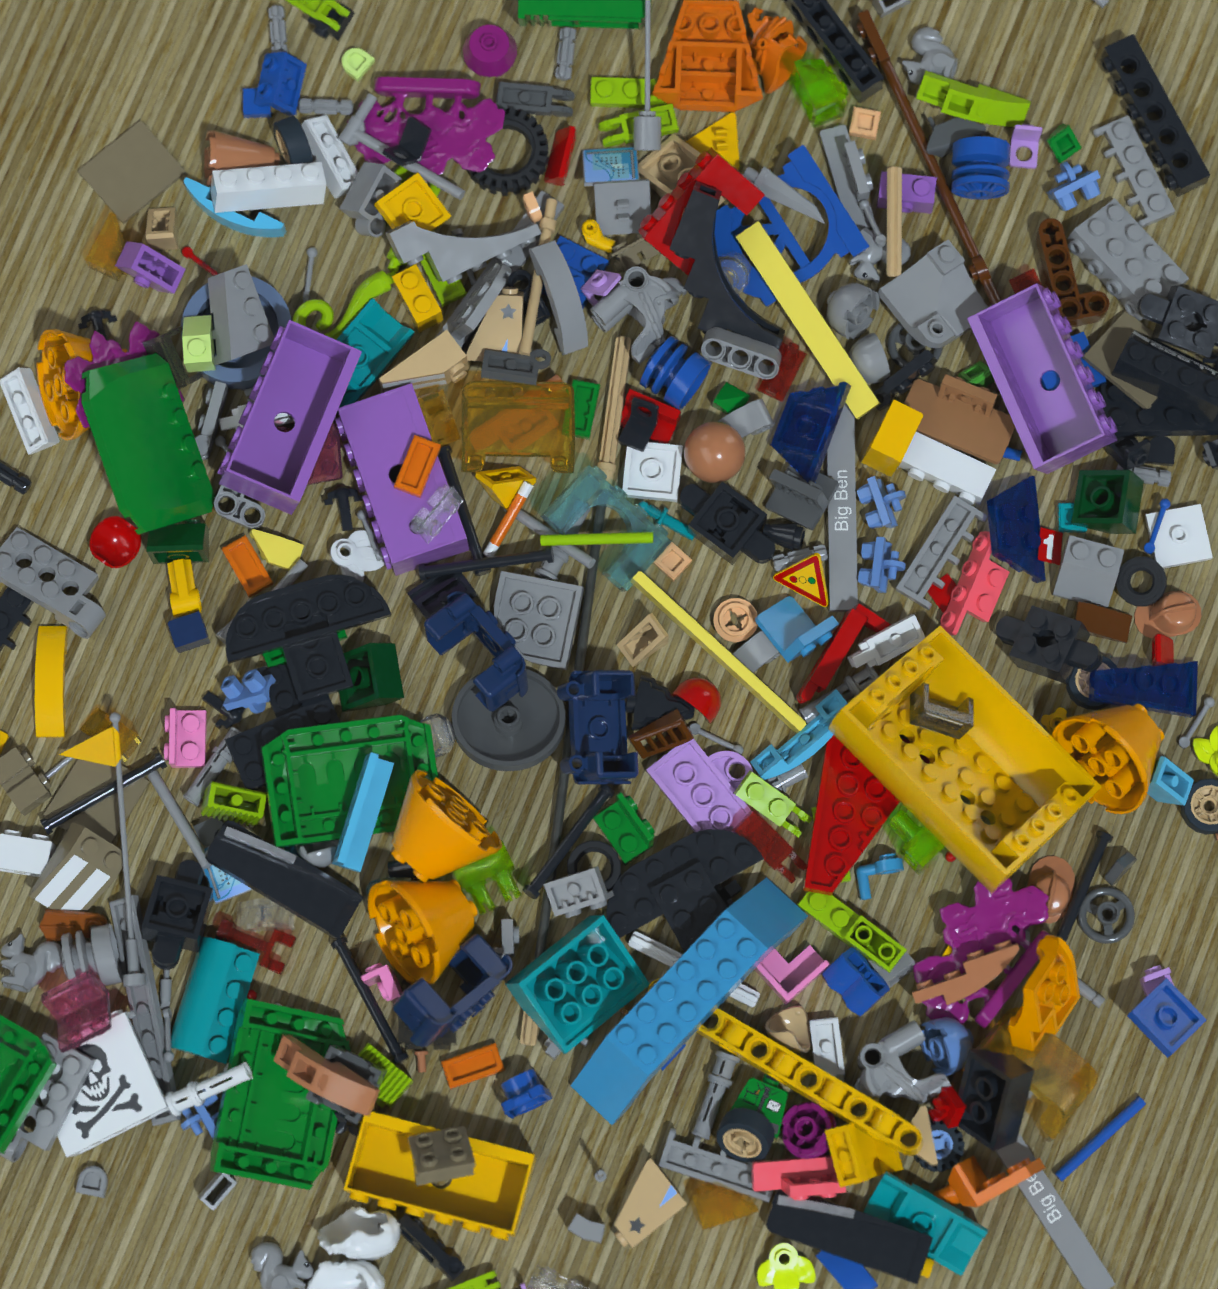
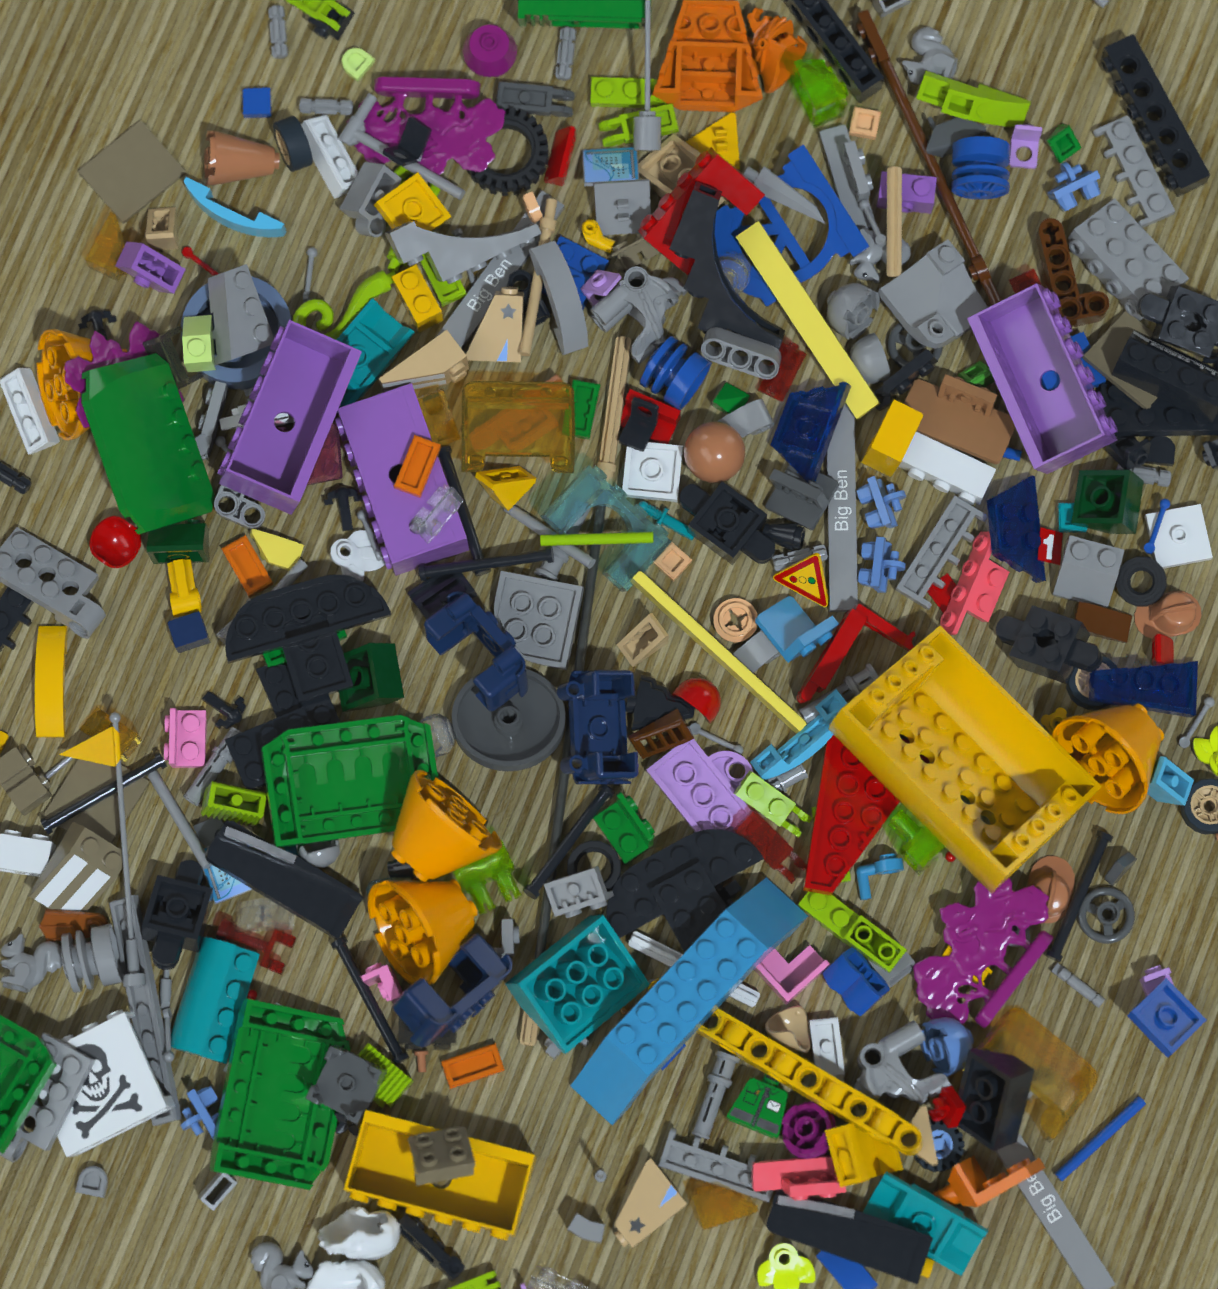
clear pink bracket [41,969,112,1053] -> none
white pin [165,1062,253,1116] -> none
white brick [210,162,326,213] -> none
medium blue hips [220,669,276,714] -> none
blue bracket [254,52,307,116] -> none
nougat slope [274,1035,380,1116] -> none
medium azure fence [332,752,394,873] -> none
light grey plate [450,263,512,341] -> none
dark grey hinge [481,349,551,385] -> none
orange bar [483,481,534,557] -> none
blue piece [501,1069,553,1119] -> none
black wheel [717,1108,775,1162] -> none
white hinge [847,614,926,668] -> none
clear smoke panel [910,682,974,739] -> none
nougat slope [912,940,1020,1005] -> none
light orange slope [1008,935,1080,1051] -> none

